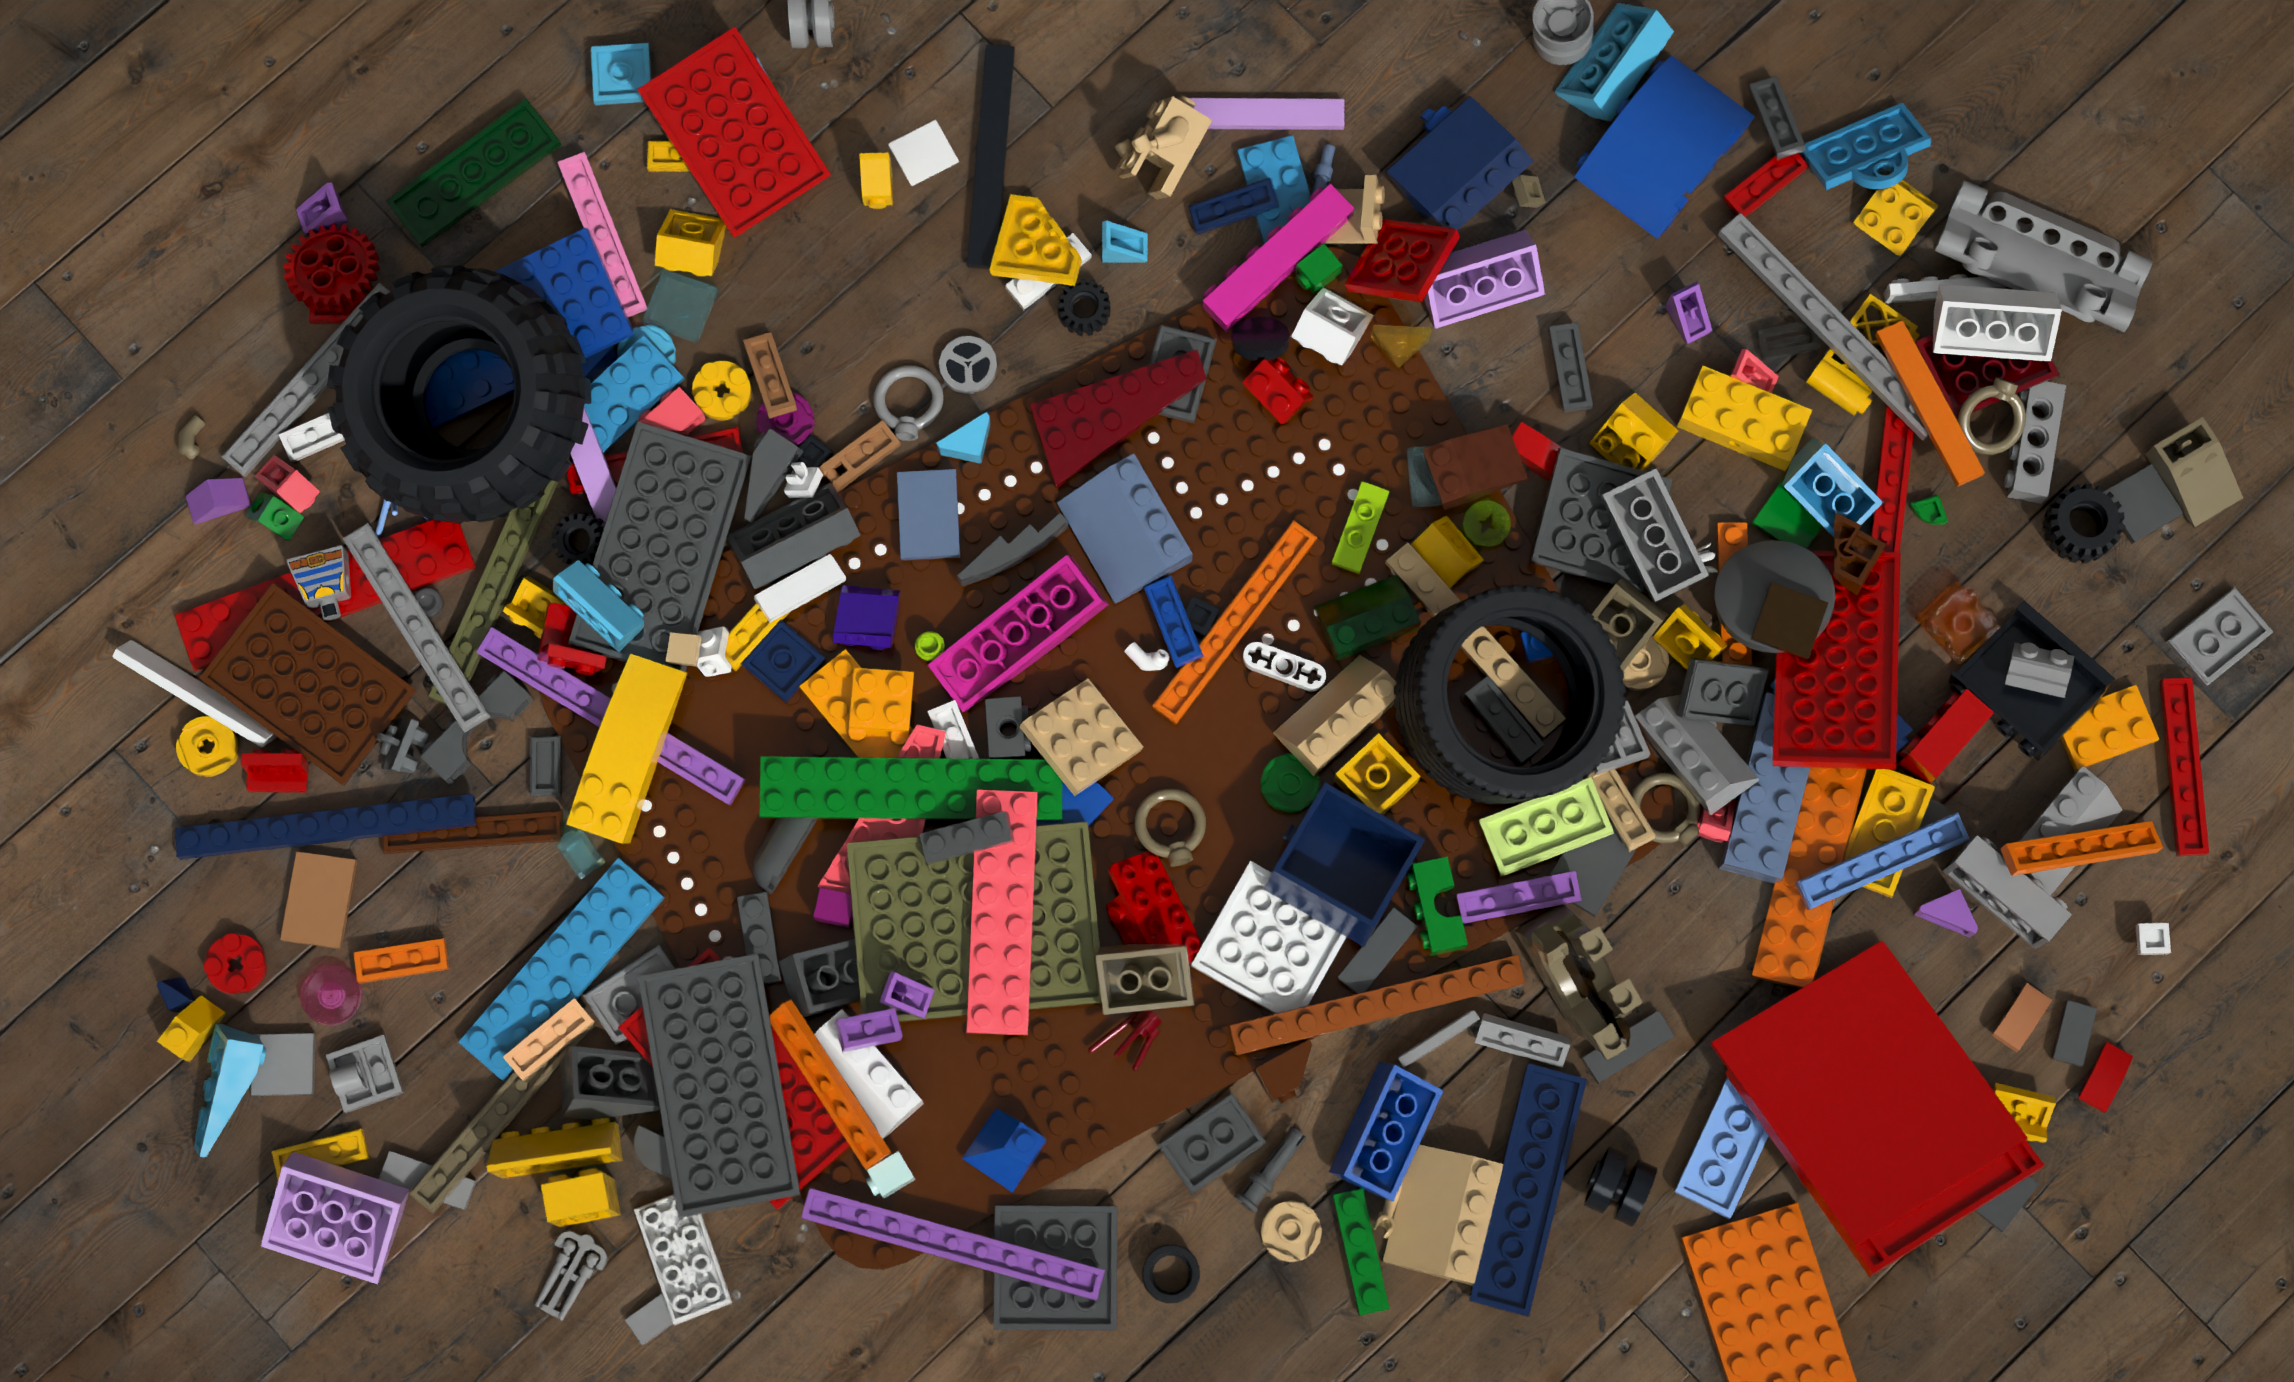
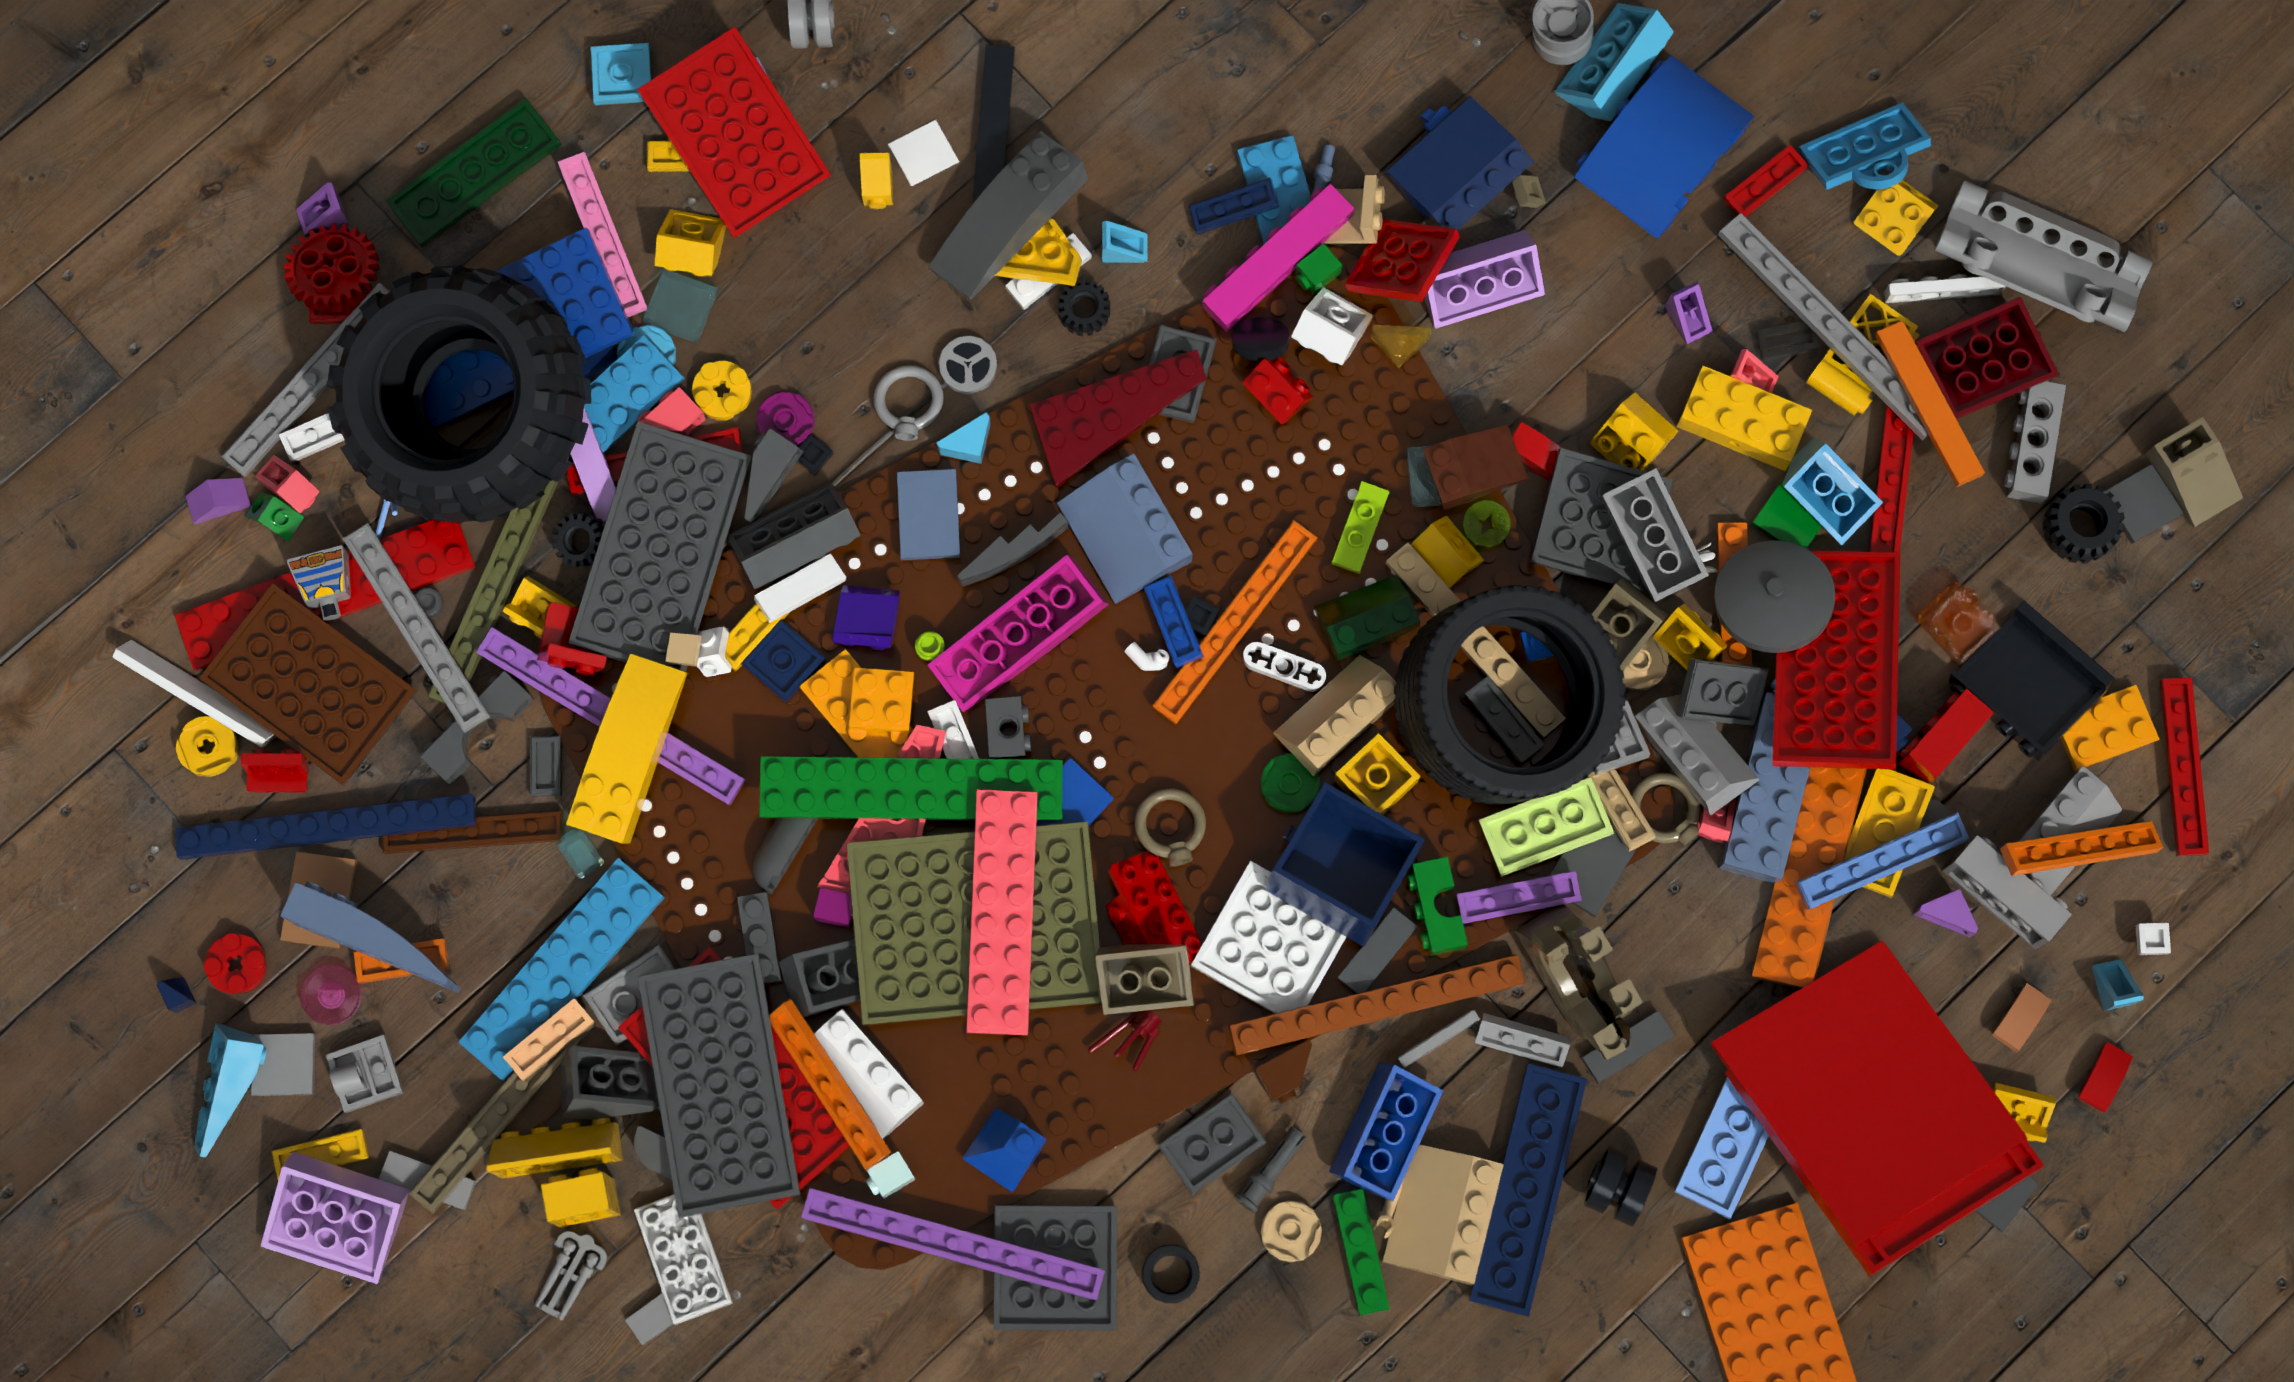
yellow slope [157,995,226,1062] -> none
dark tan arm [178,415,206,459] -> none
dark grey hips [375,718,429,773] -> none
medium azure slope [553,560,644,652] -> none
medium nougat plate [743,332,797,419] -> none
white tile [784,462,823,498] -> none
medium nougat plate [819,420,901,493] -> none
medium lavender plate [834,1008,903,1052] -> none
medium lavender slope [880,971,935,1019] -> none
dark grey plate [920,811,1015,864] -> none
tan plate [1019,678,1143,796] -> none
tan torso [1115,95,1212,199] -> none
lavender tile [1177,98,1344,130] -> none
dark grey plate [1548,322,1593,413] -> none
dark grey plate [1749,76,1805,160] -> none
dark brown tile [1751,582,1828,660] -> none
reddish brown slope [1833,513,1886,595] -> none
green tile [1909,494,1948,525] -> none
white slope [1933,284,2062,361] -> none
dark tan piece [1958,377,2026,455] -> none
light grey brick [2005,643,2074,698] -> none
dark grey tile [2051,1000,2097,1067] -> none
light grey tile [2165,587,2273,688] -> none
none -> sand blue slope [280,881,461,993]
none -> dark grey slope [928,131,1089,301]
none -> medium azure slope [2092,959,2143,1011]

